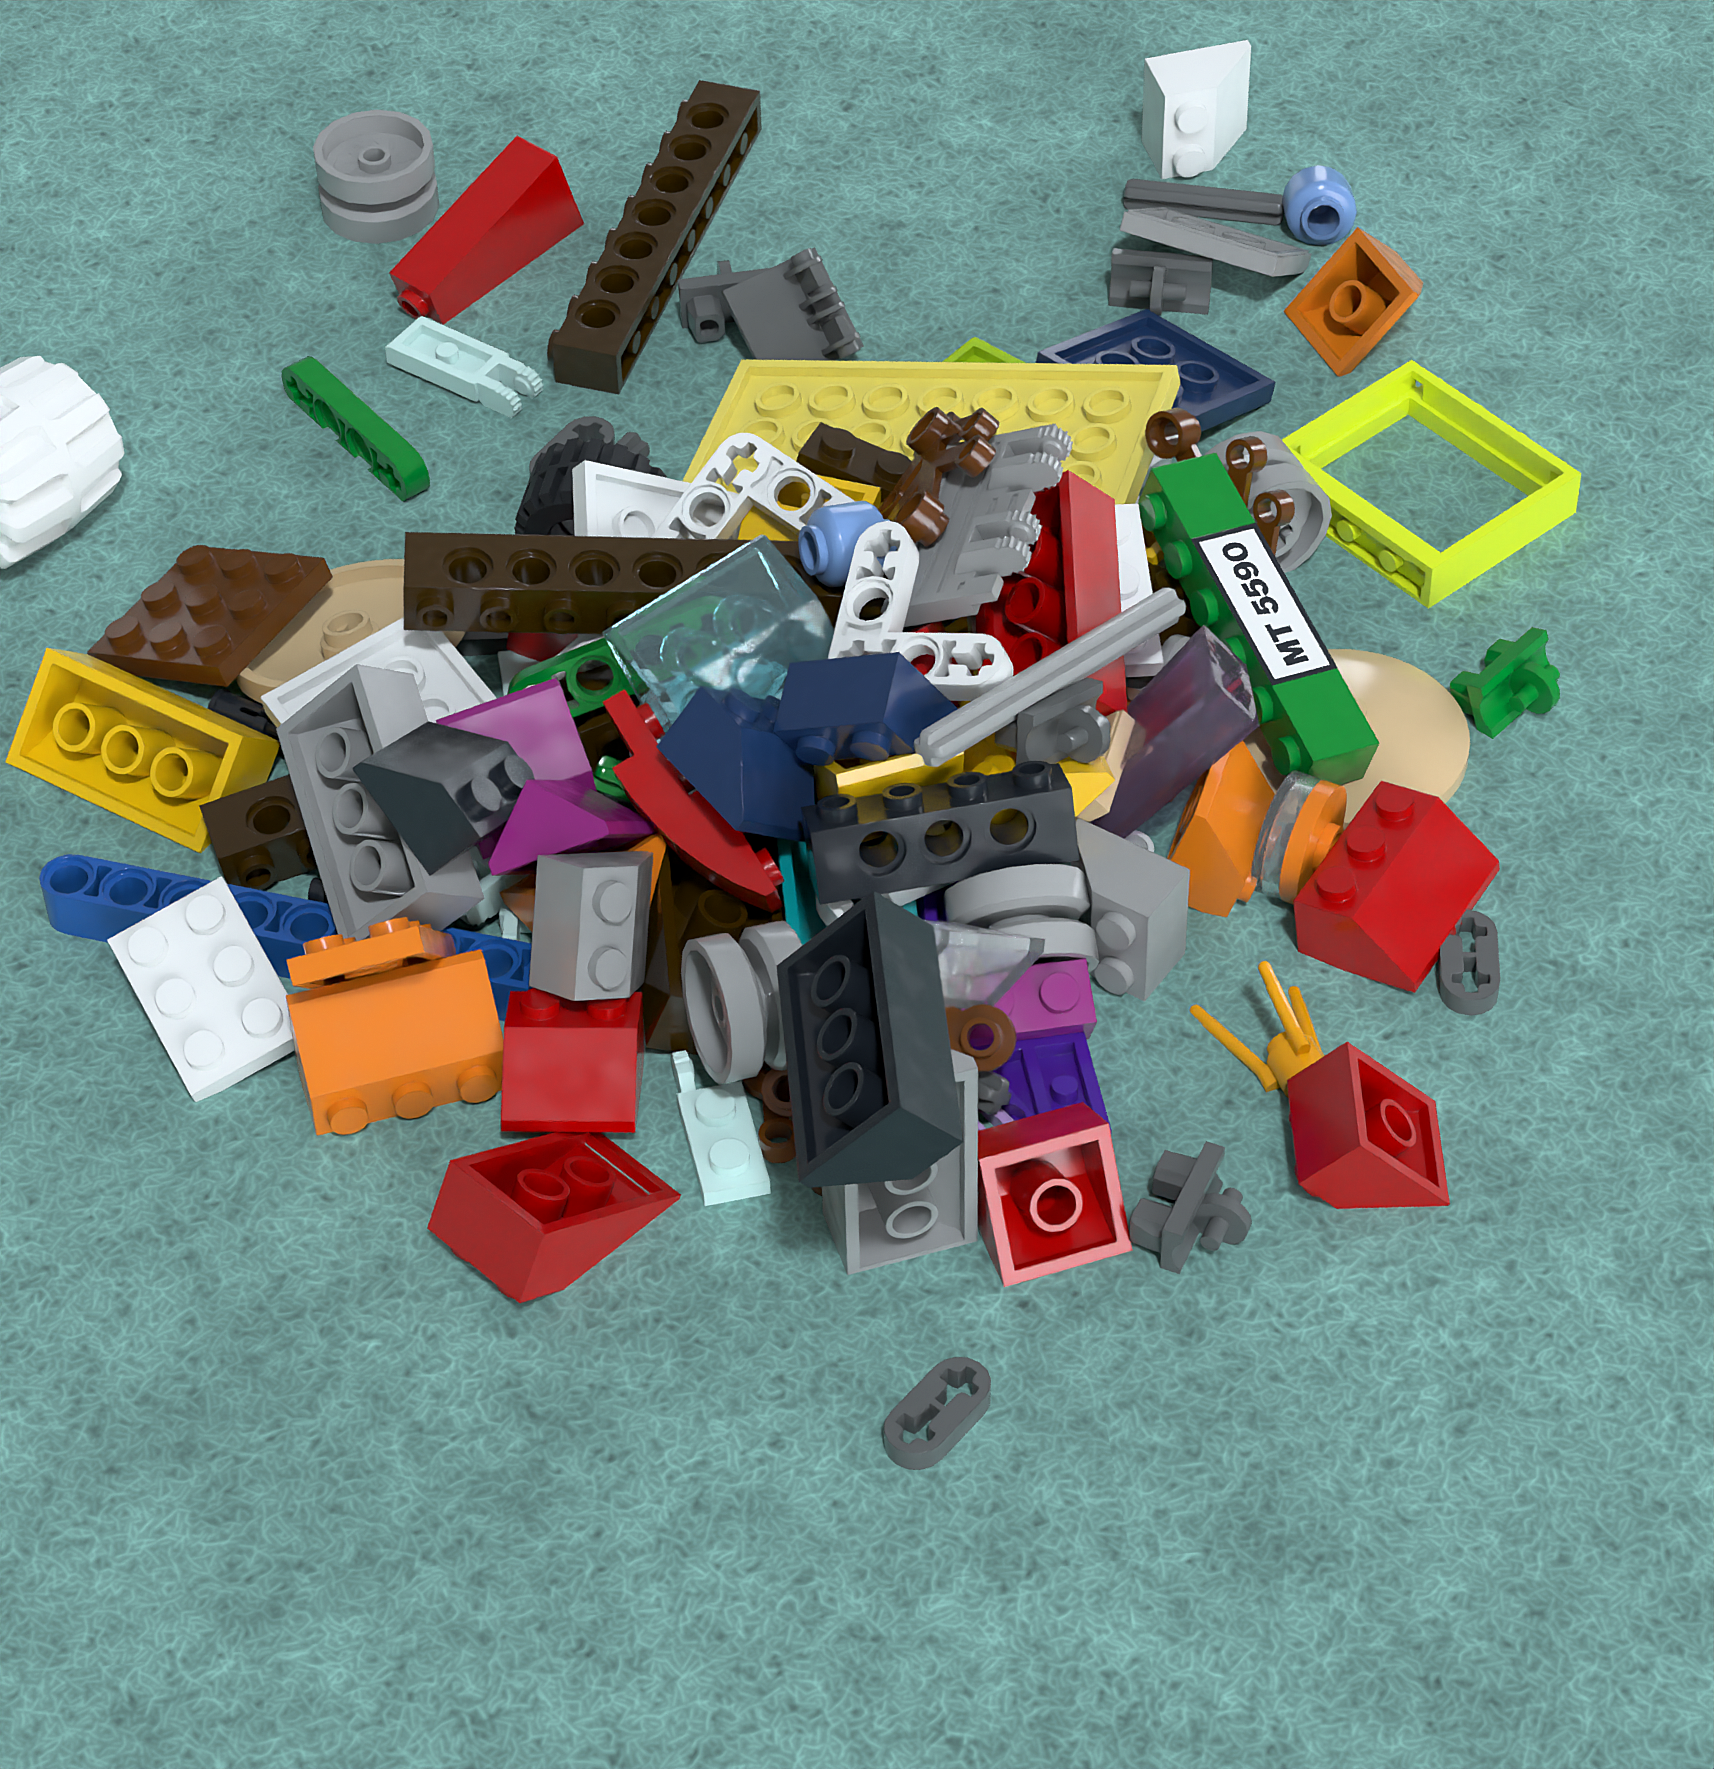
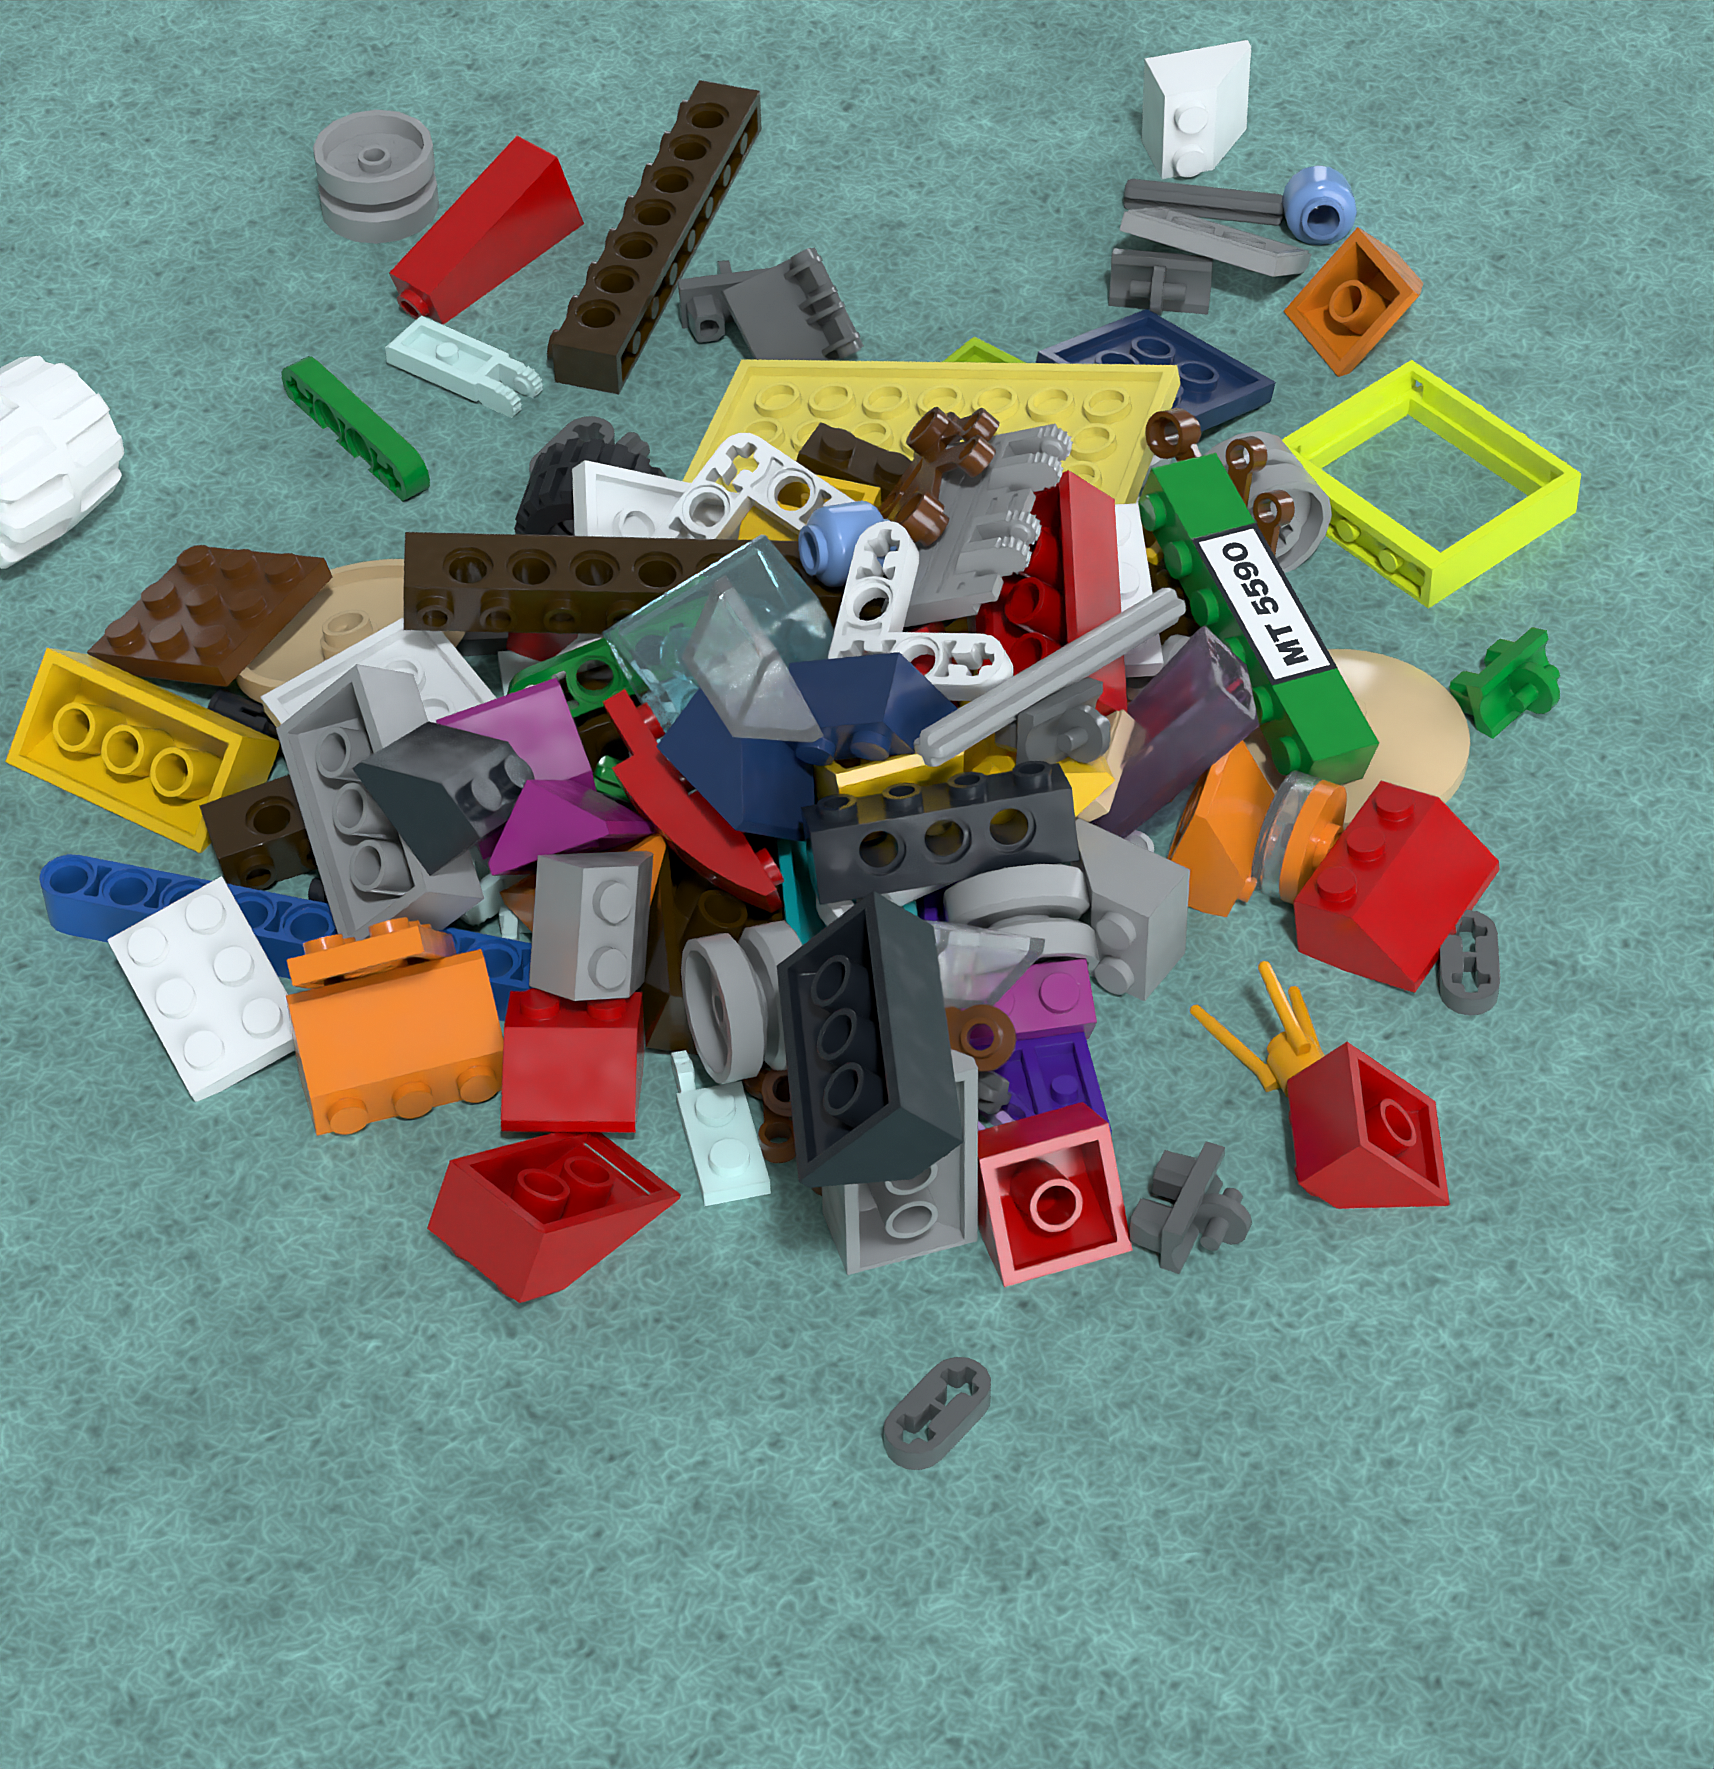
none -> clear slope [682,575,824,743]

